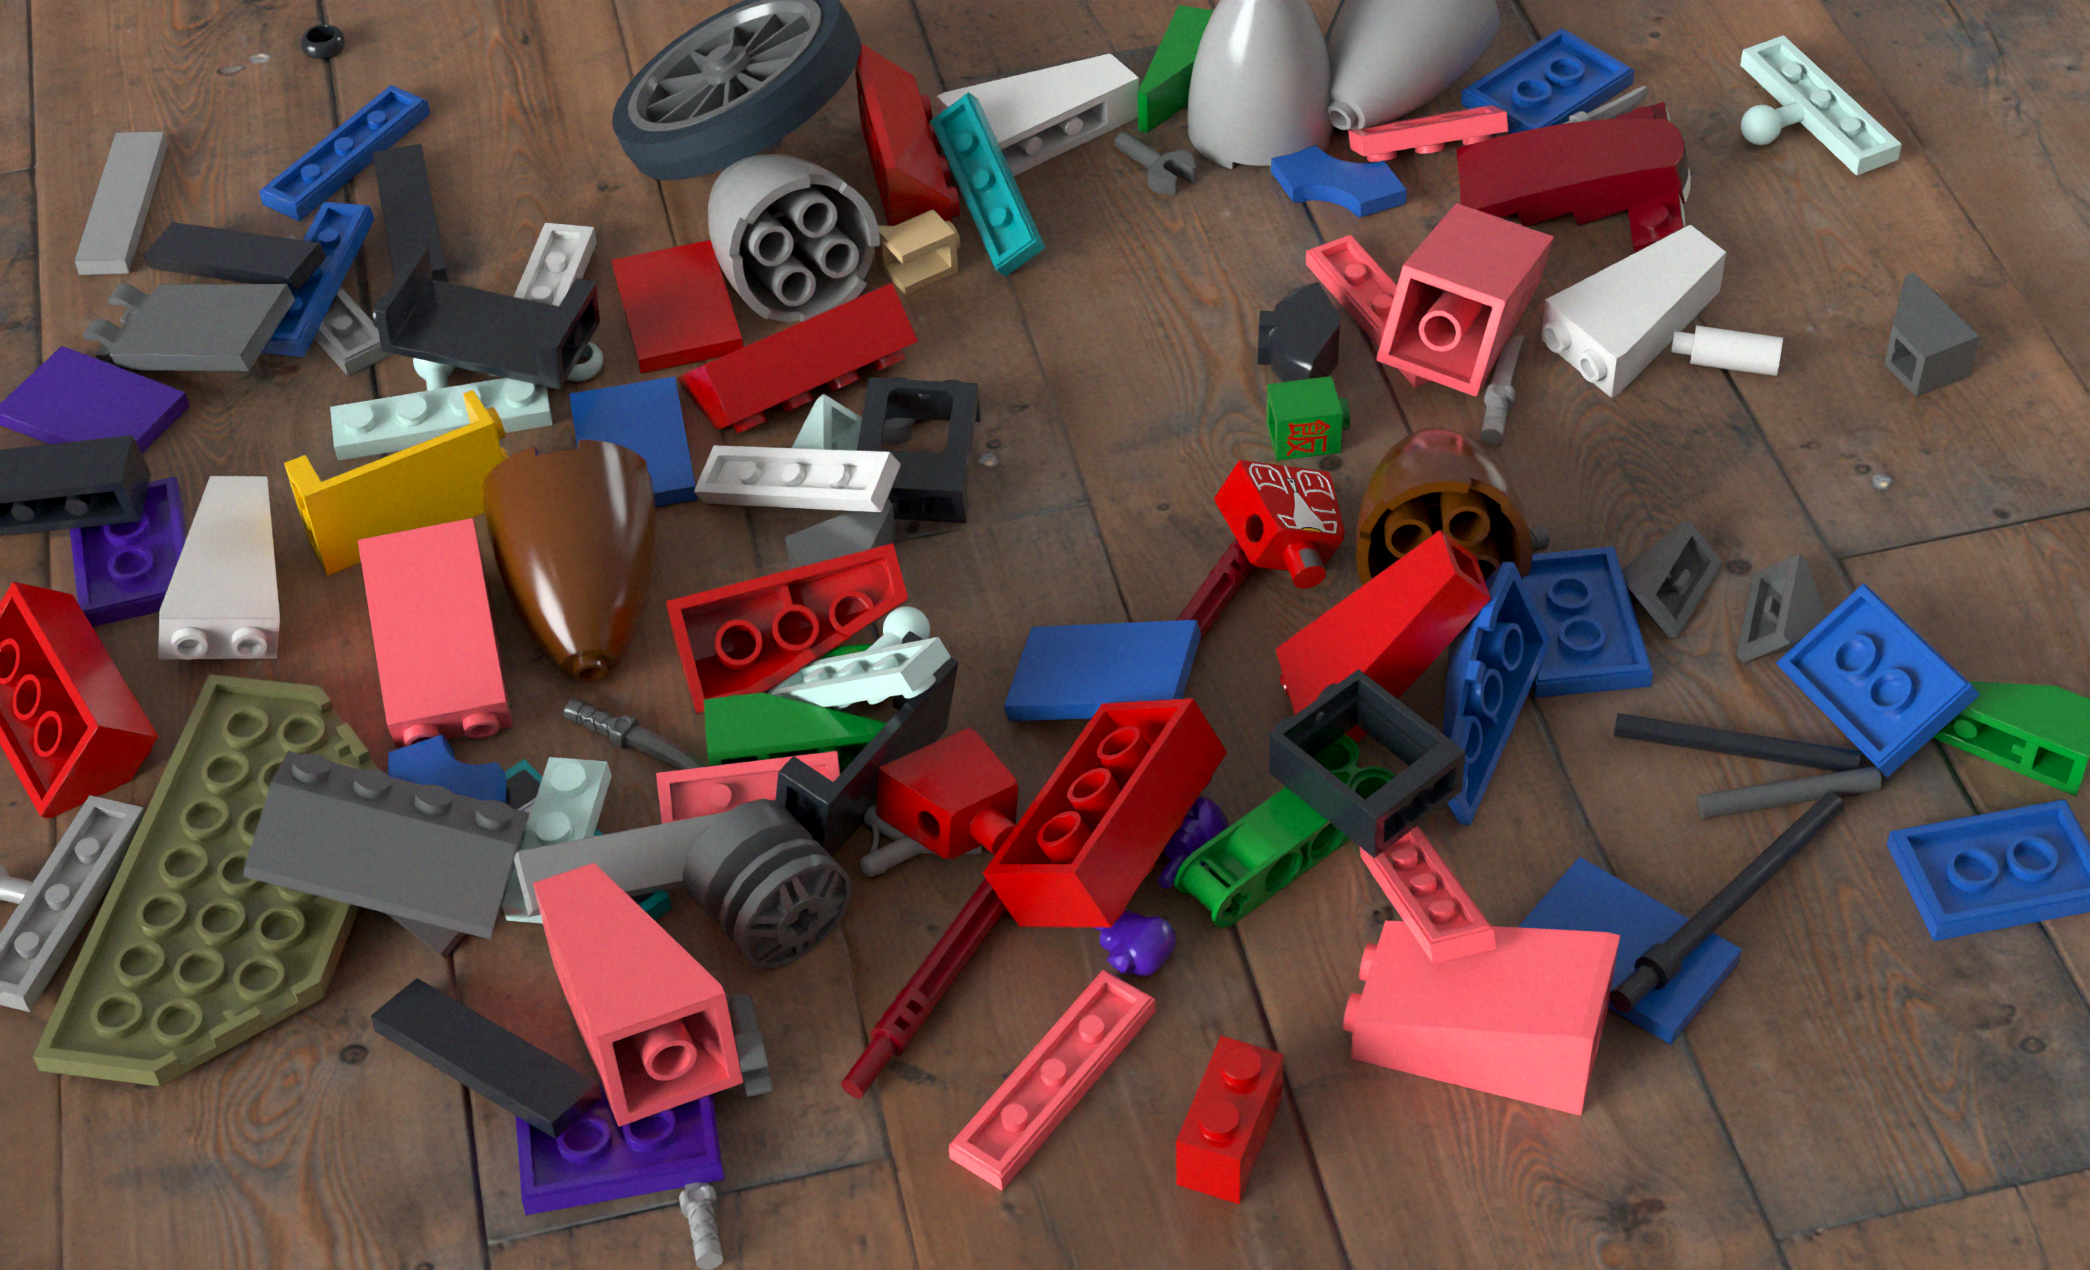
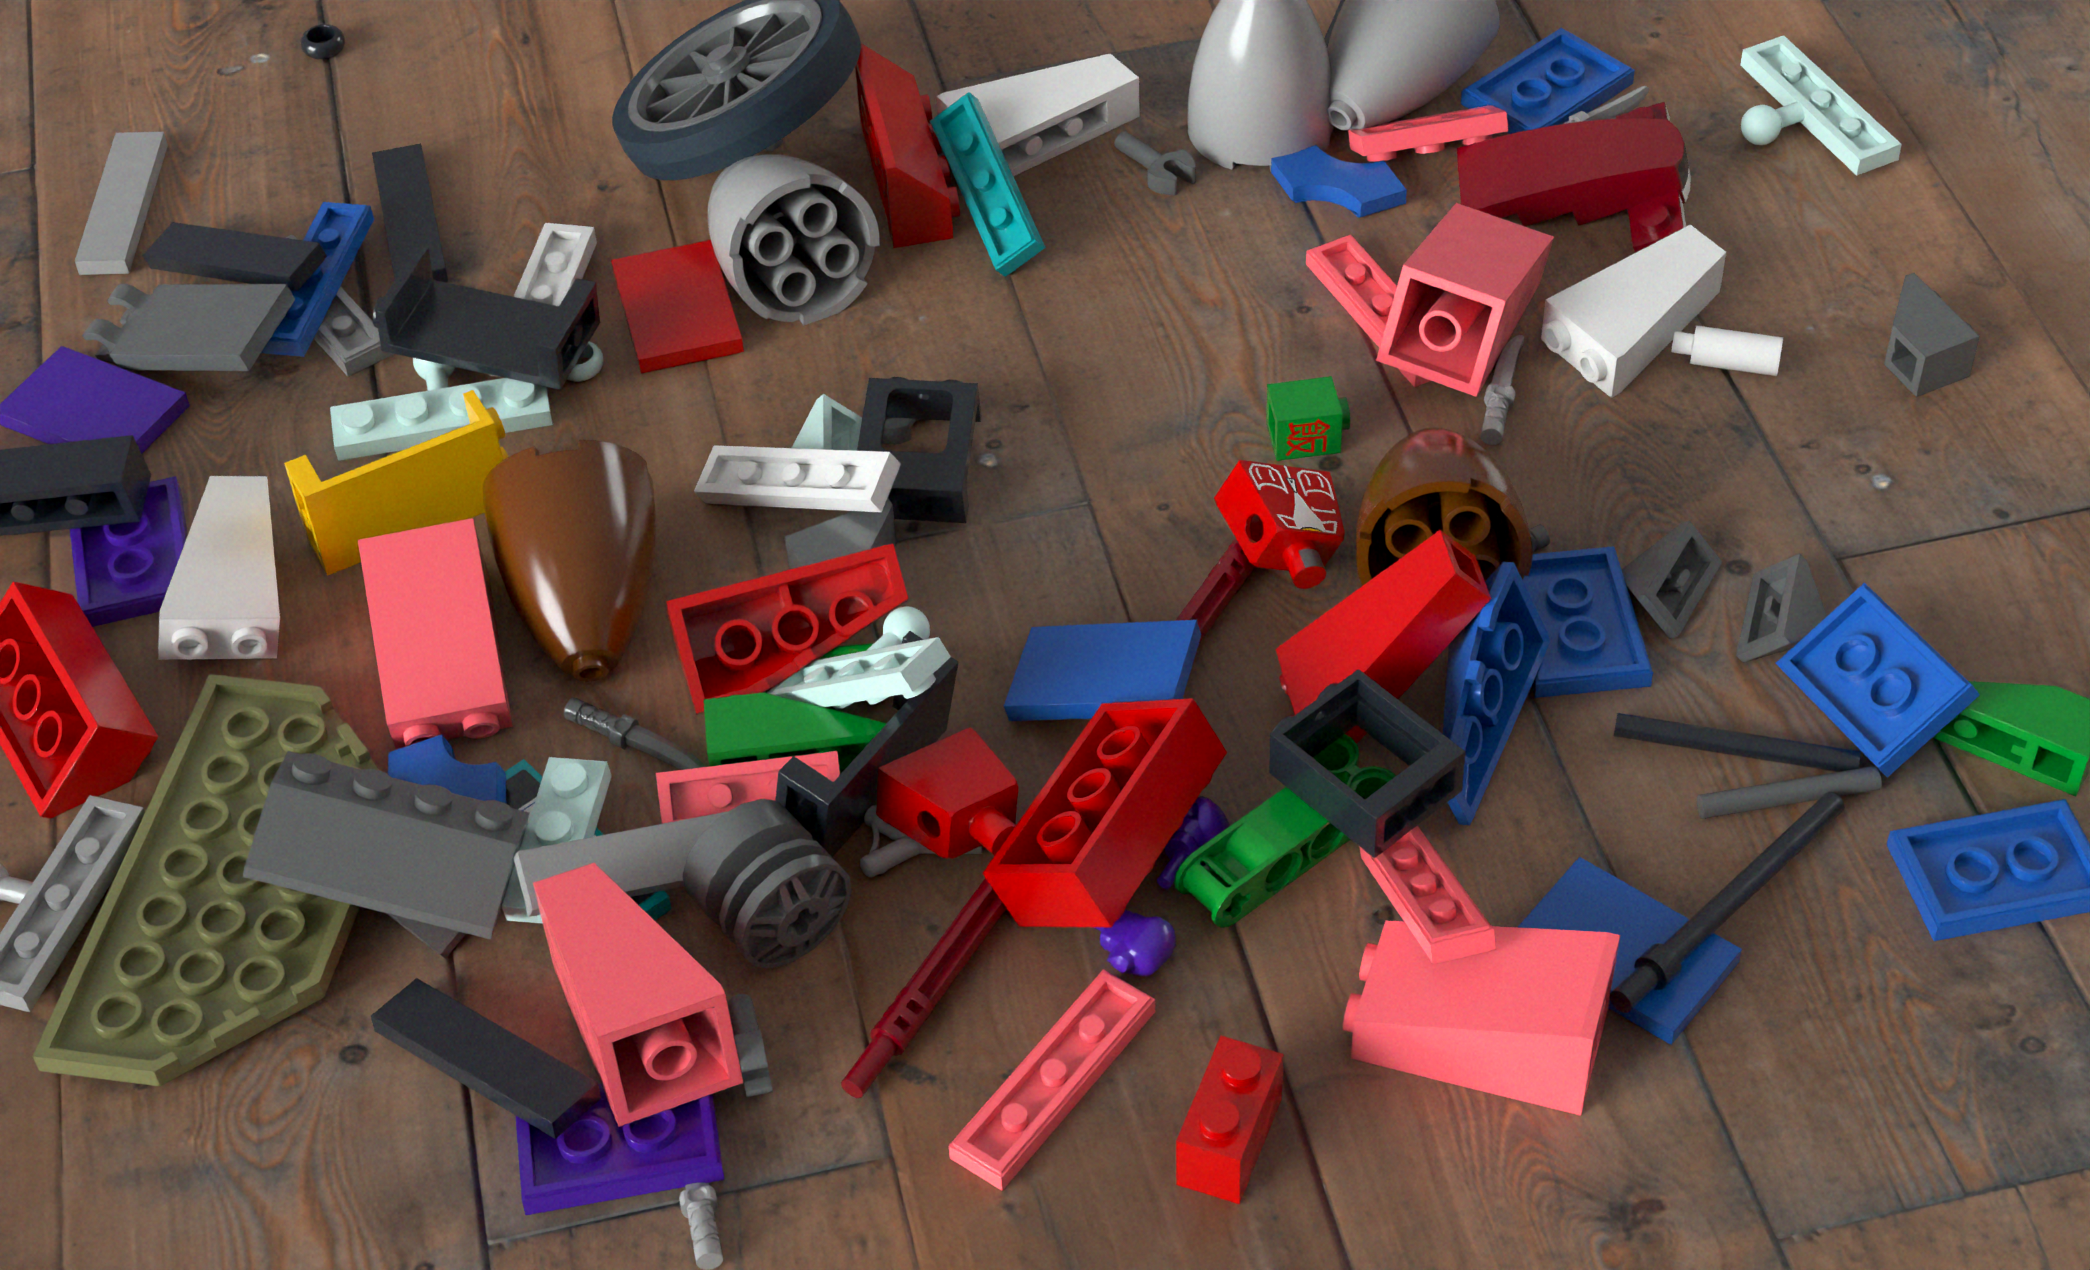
blue tile [259,85,430,222] -> none
blue tile [569,376,698,507] -> none
red slope [677,283,918,433] -> none
tan window [875,210,961,296] -> none
green slope [1137,5,1214,133] -> none
black piece [1258,281,1340,382] -> none

